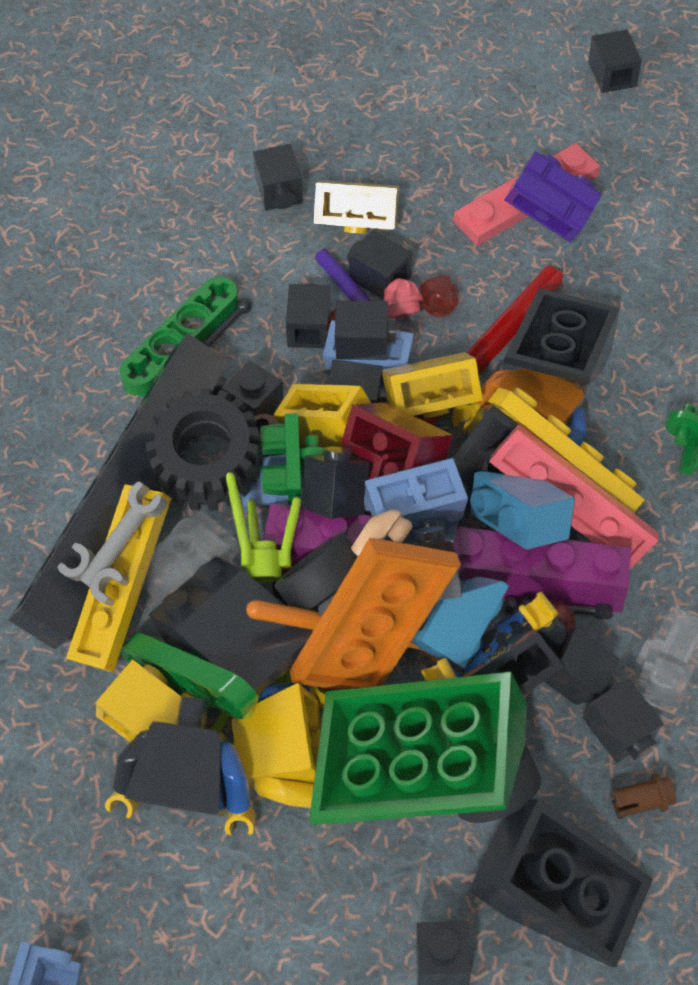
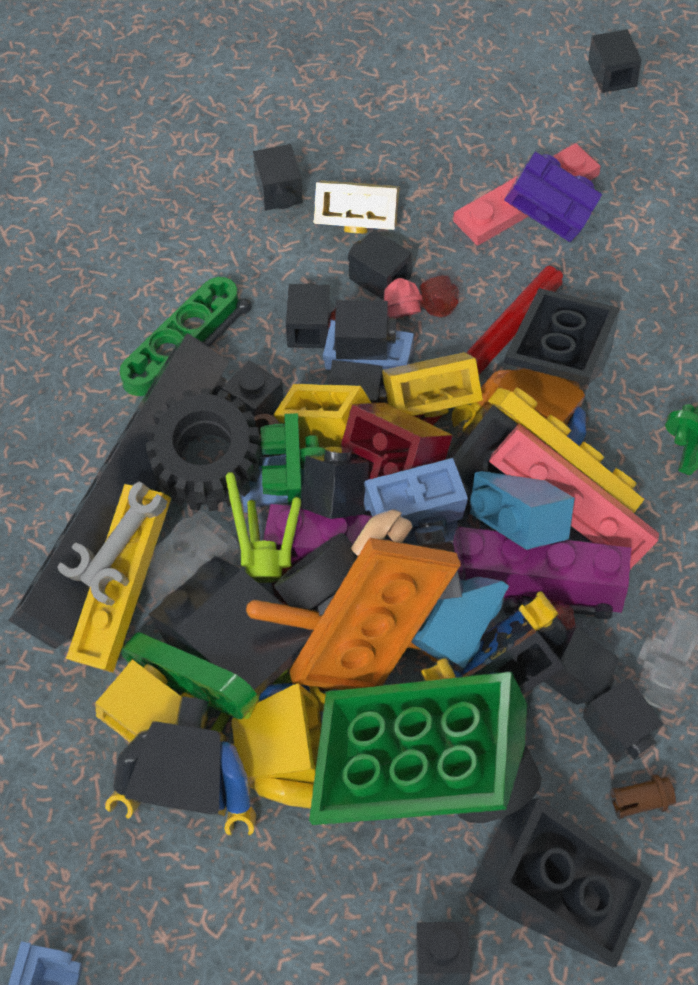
dark purple bar [315,249,372,301] -> none

